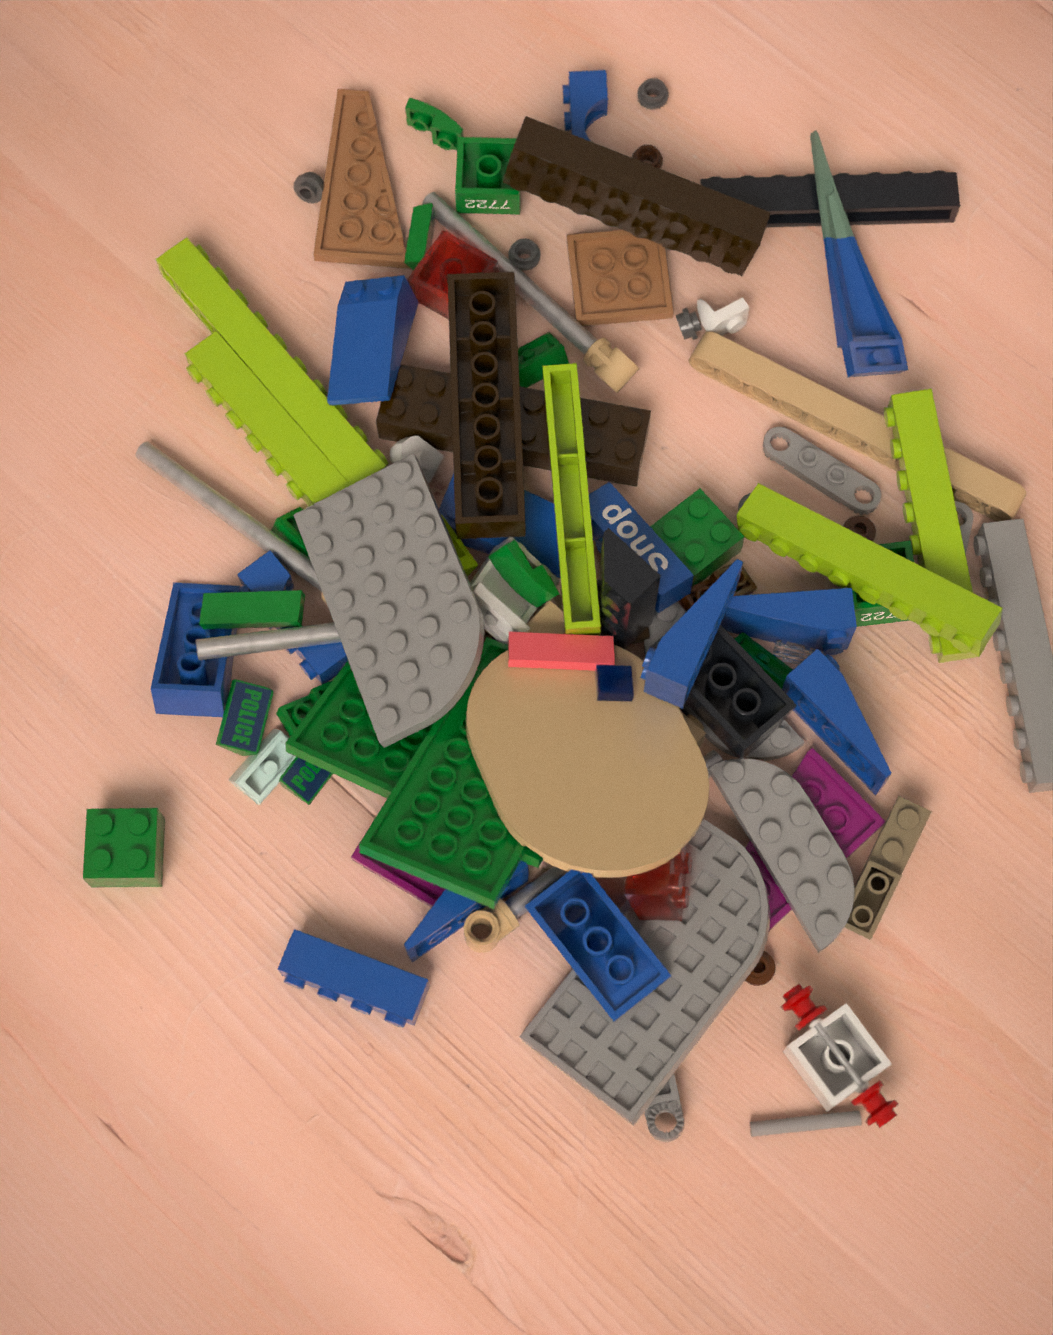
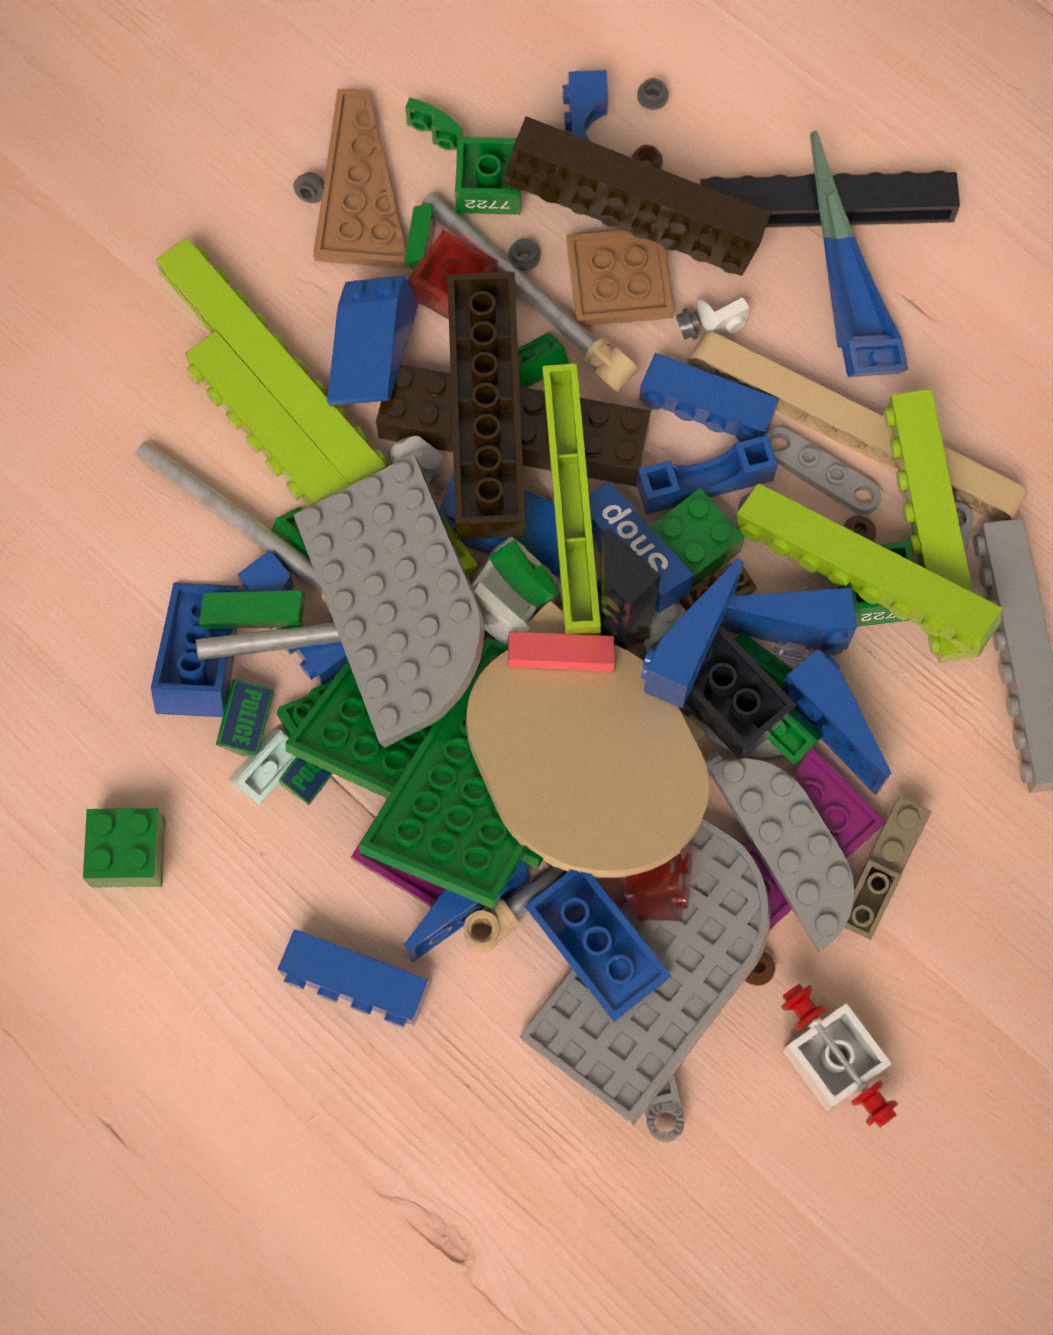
clear blue tile [595,665,634,702] -> none
light grey bar [749,1110,862,1137] -> none
none -> blue arch [637,435,778,514]
none -> blue brick [639,353,779,442]
none -> green slope [767,708,823,765]

